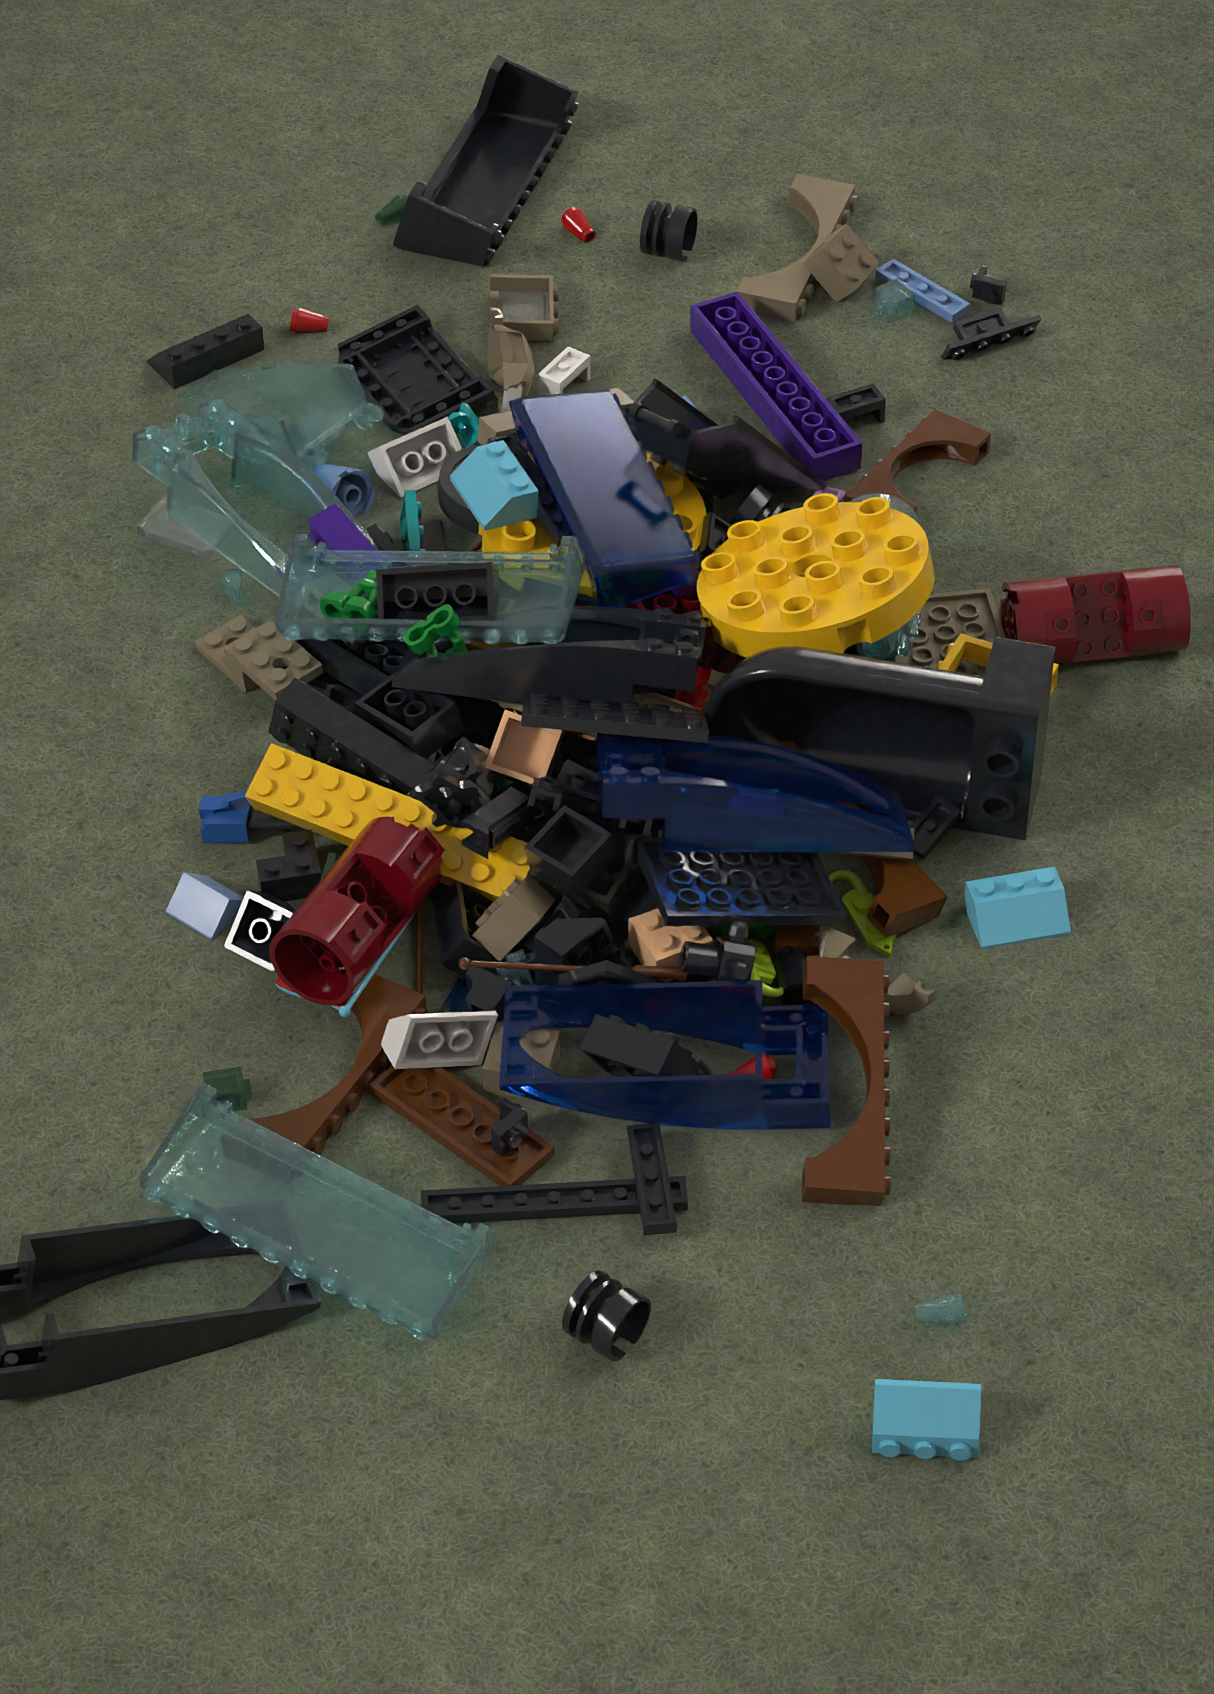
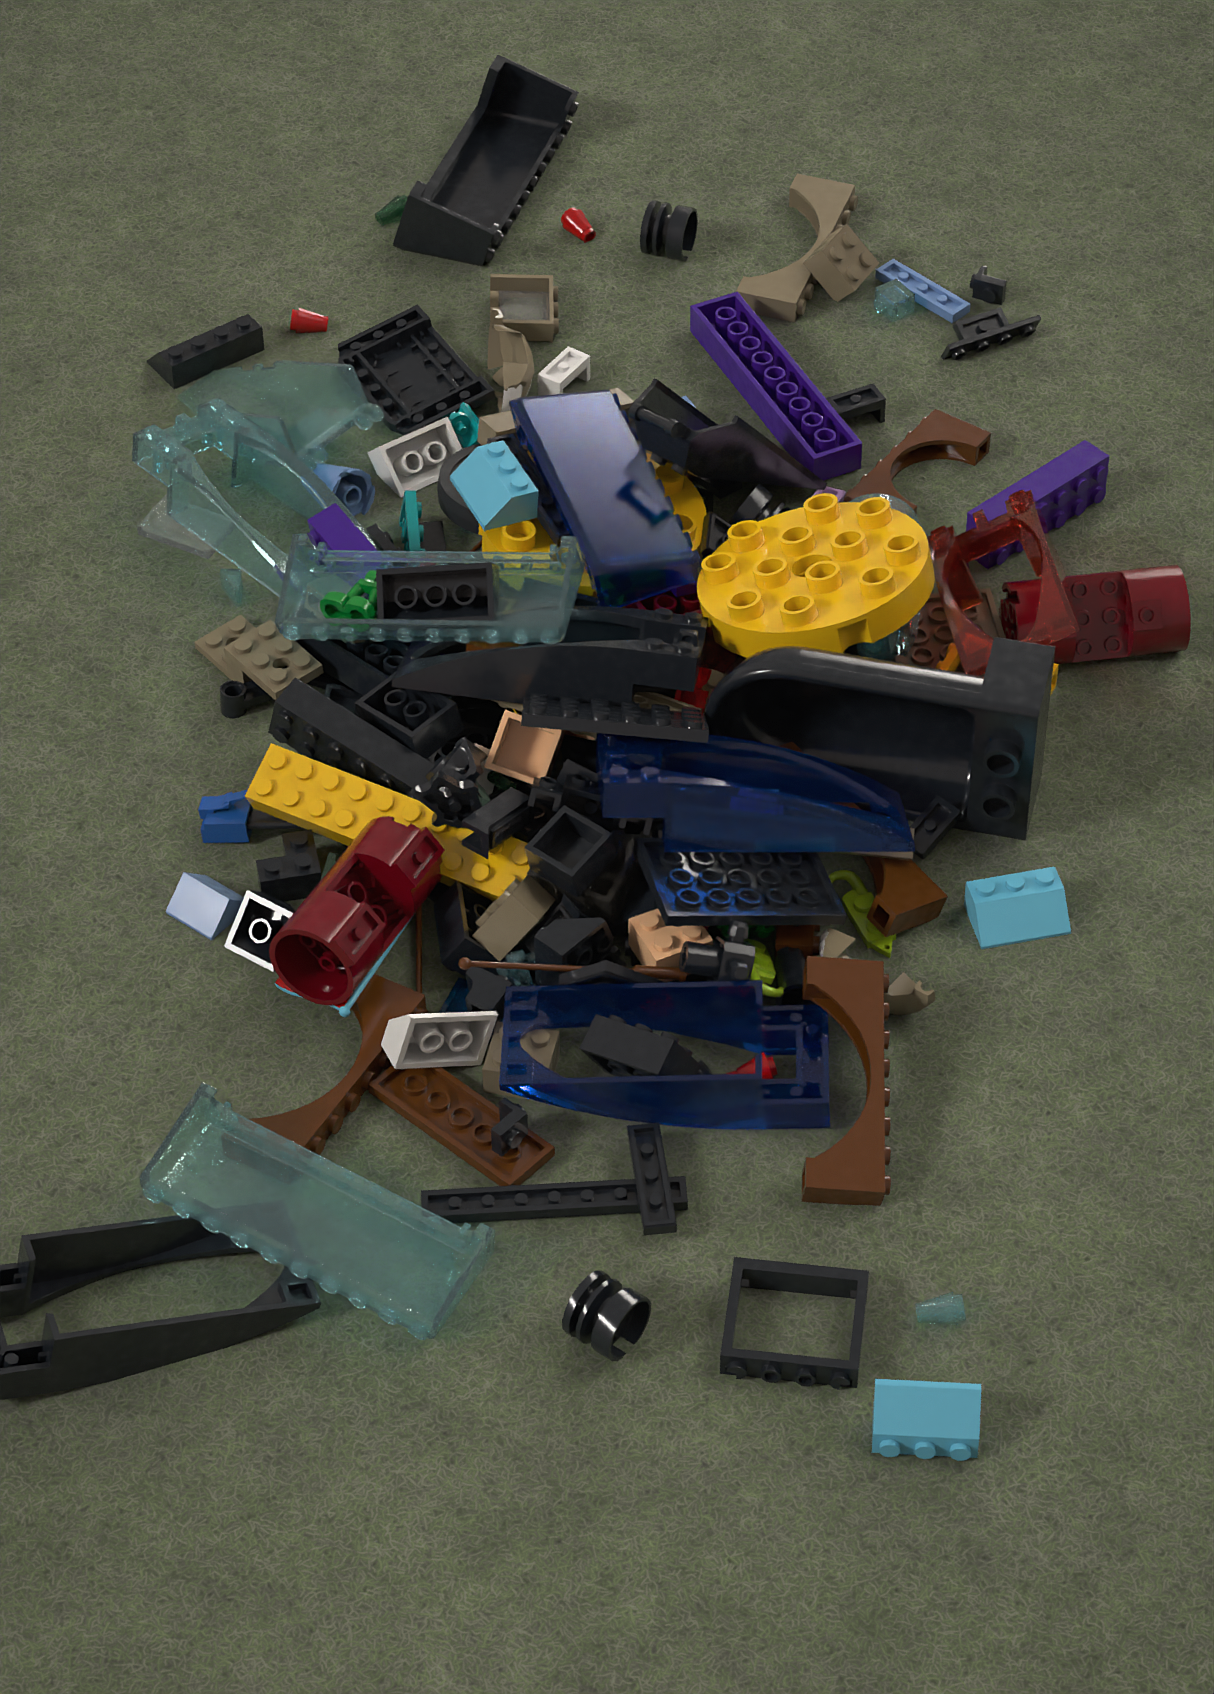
clear green brick [203,1067,252,1115] -> none
green piece [403,604,467,658] -> none
none -> black piece [220,680,273,719]
none -> black window [720,1257,869,1390]
none -> clear red windscreen [927,490,1080,676]
none -> dark purple brick [964,440,1109,569]

